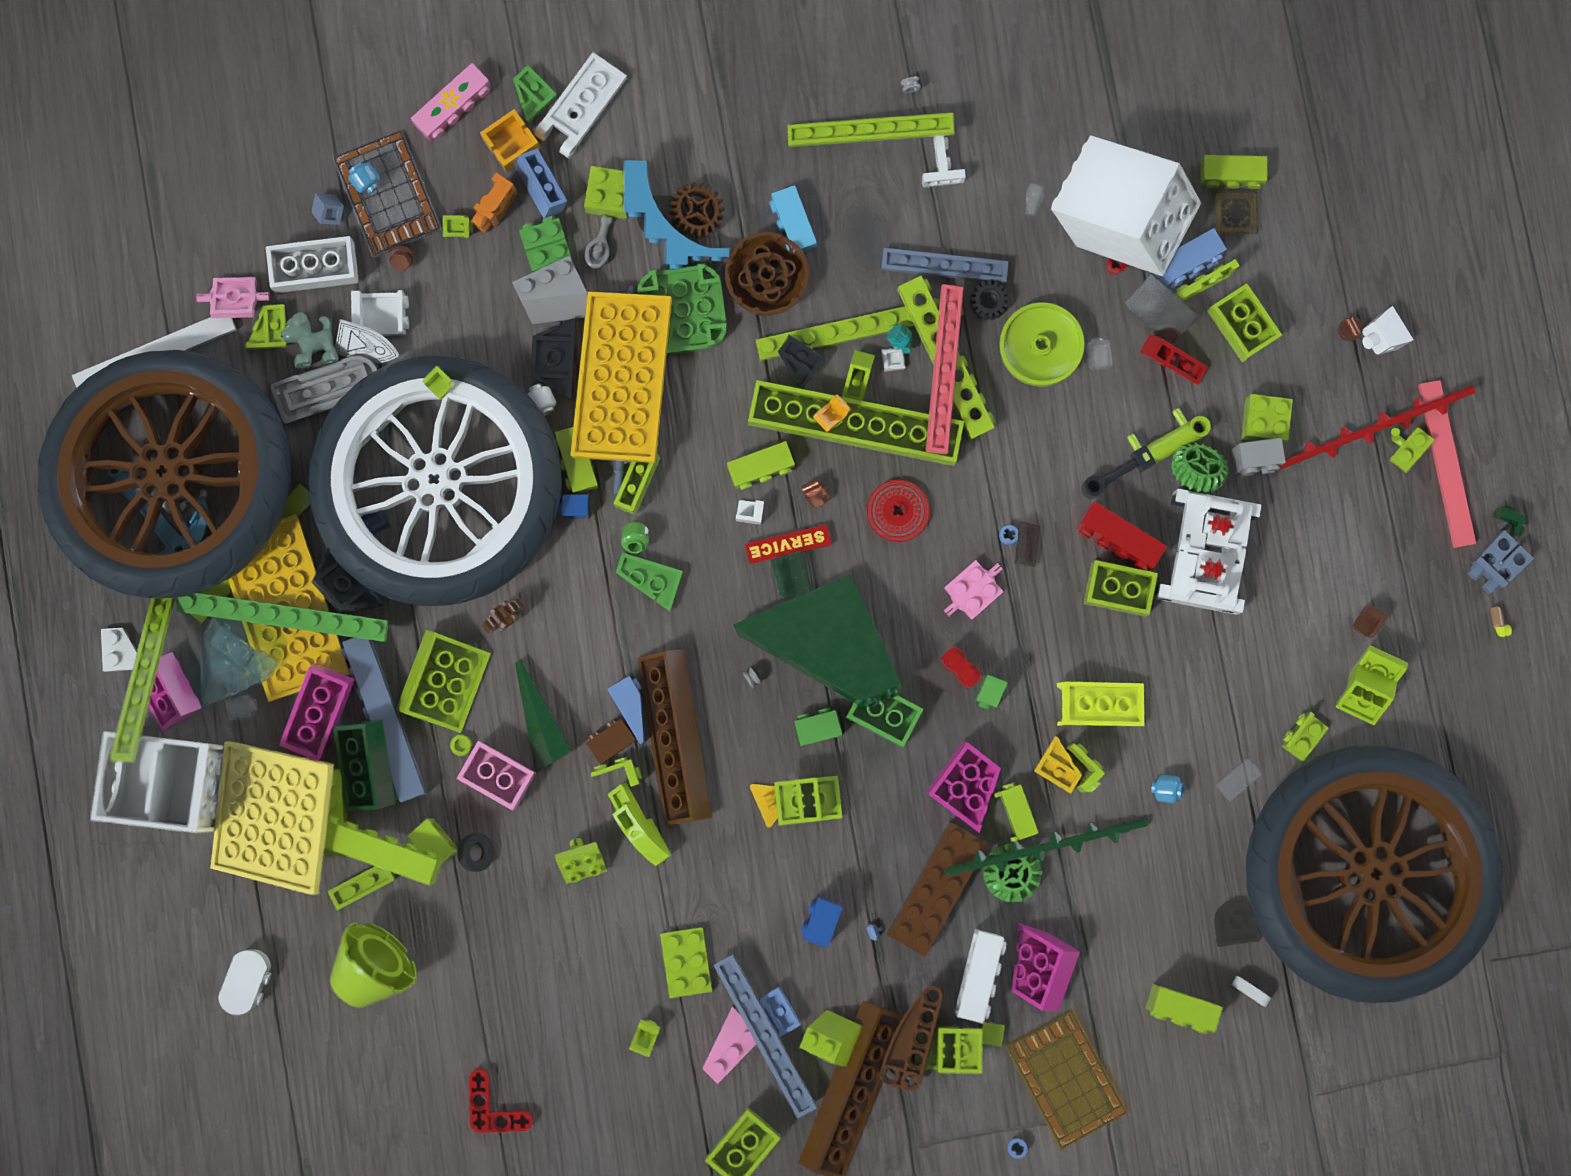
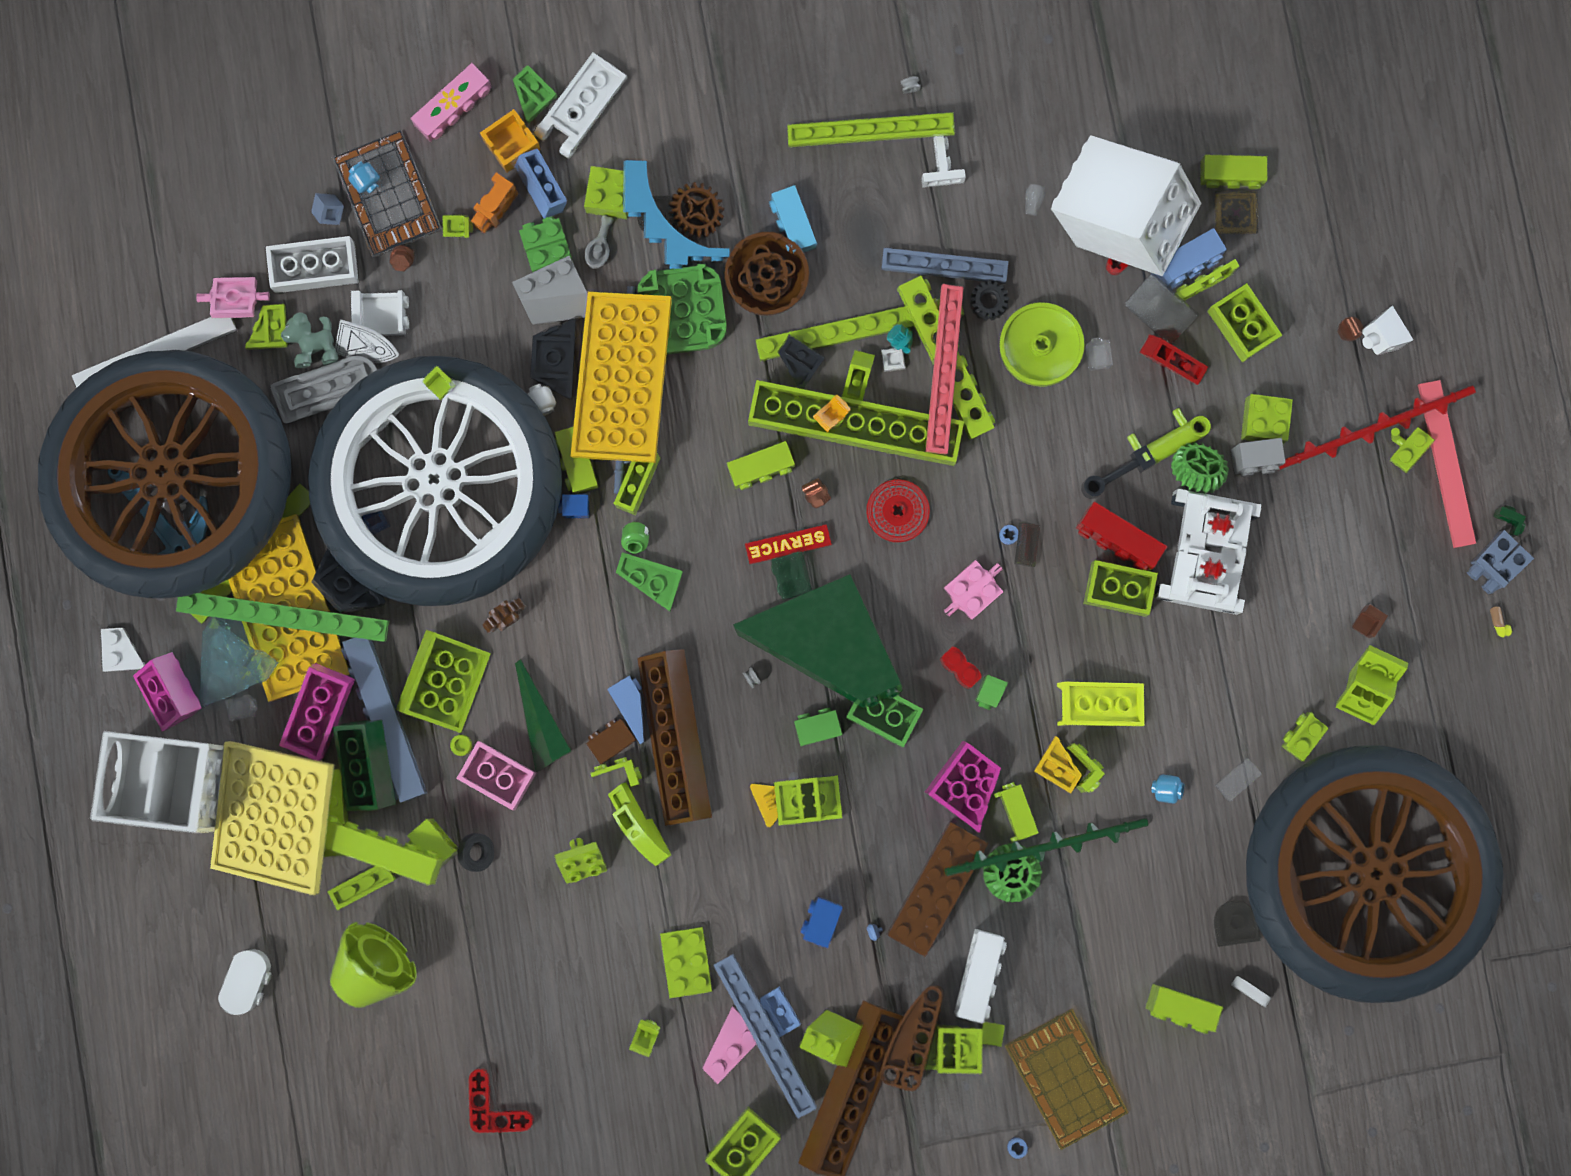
lime plate [110,597,176,762] -> none
white panel [736,500,764,525] -> none
dark pink wedge [1012,923,1080,1011] -> none

